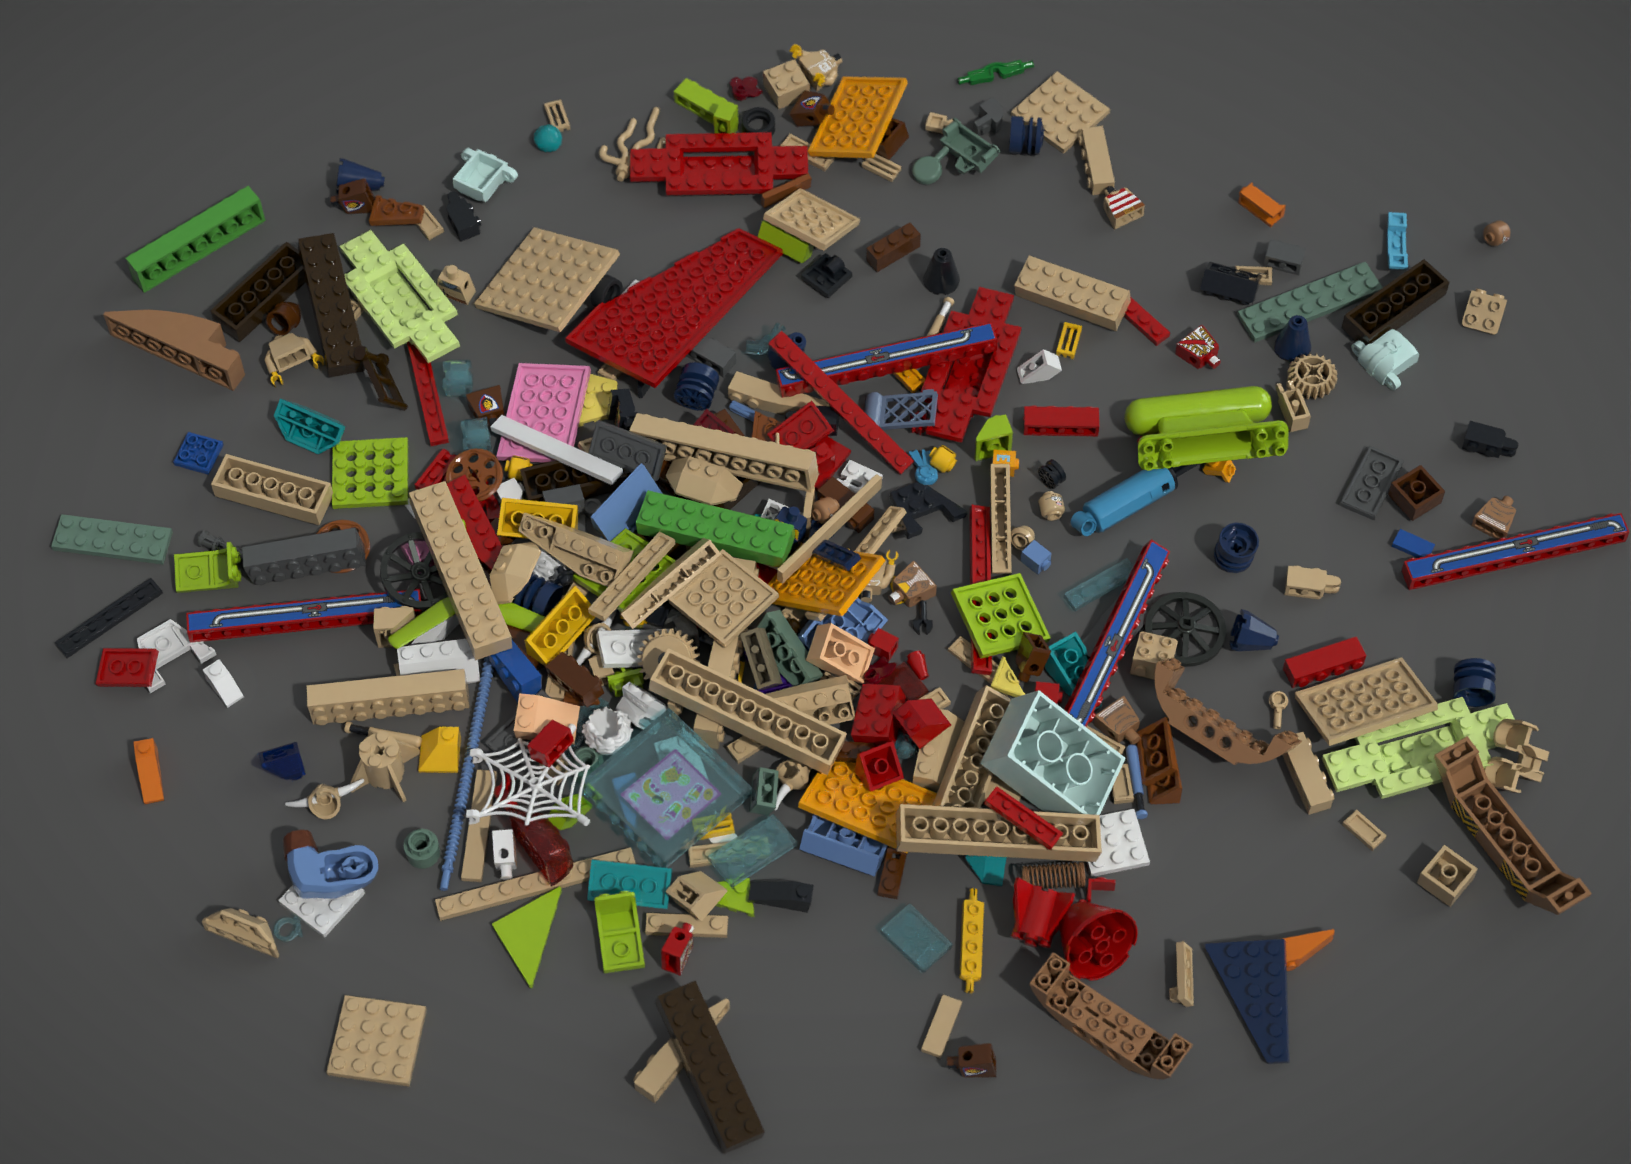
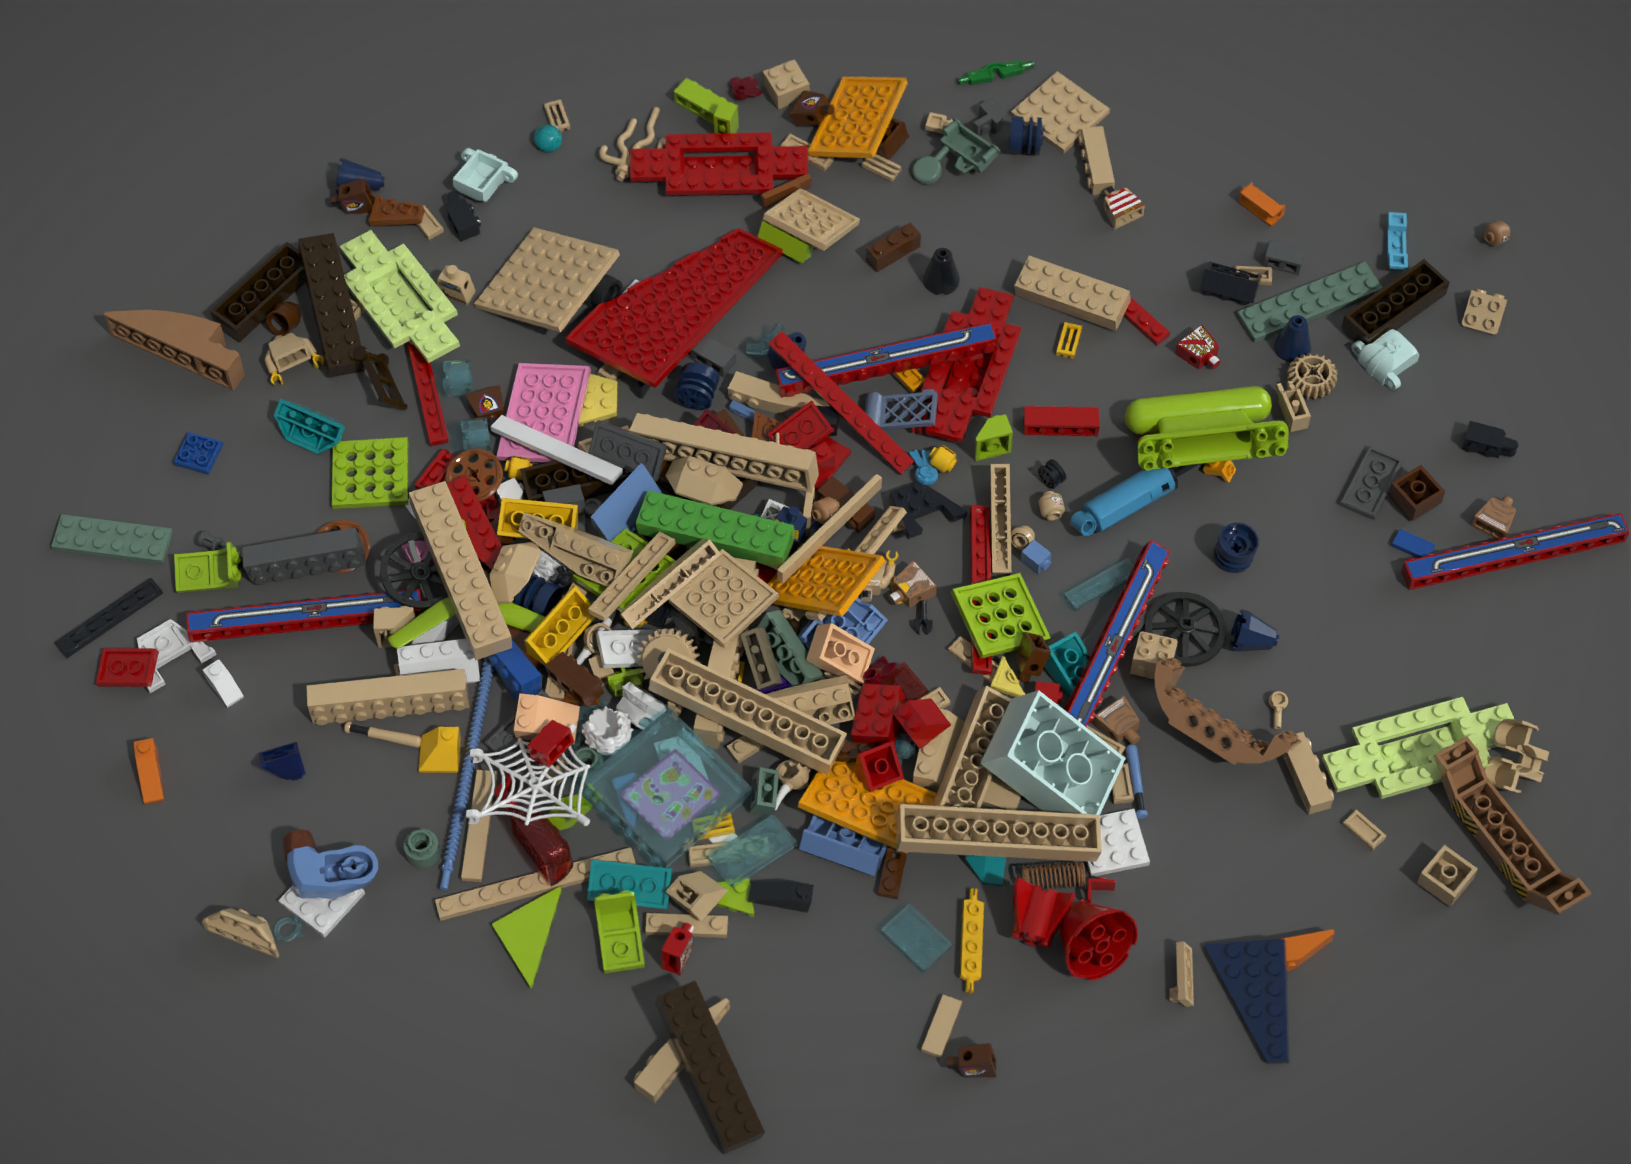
bright green brick [126,186,266,293] -> none
tan brick [211,454,333,525] -> none
tan helmet [285,779,364,819] -> none
tan plate [327,995,427,1087] -> none
tan brick [350,731,420,802] -> none
white torso [492,829,517,880] -> none
black hips [607,389,638,431] -> none
black tyre [742,107,775,136] -> none
tan torso [789,44,842,91] -> none
black plate [801,253,852,298] -> none
dark blue tile [812,539,861,571] -> none
white plate [837,460,883,494] -> none
red brick [867,628,899,662] -> none
red cone [906,650,929,681] -> none
tan piece [927,297,954,336] -> none
red plate [984,786,1063,851] -> none
light orange brick [993,450,1019,477] -> none
white slope [1017,349,1062,384] -> none
medium nougat slope [1030,952,1193,1079] -> none
dark orange slope [1137,717,1182,804] -> none
red brick [1283,636,1366,688] -> none
tan hinge [1284,566,1341,599] -> none
tan plate [1295,657,1438,746] -> none
dark blue wheel [1453,658,1496,707] -> none

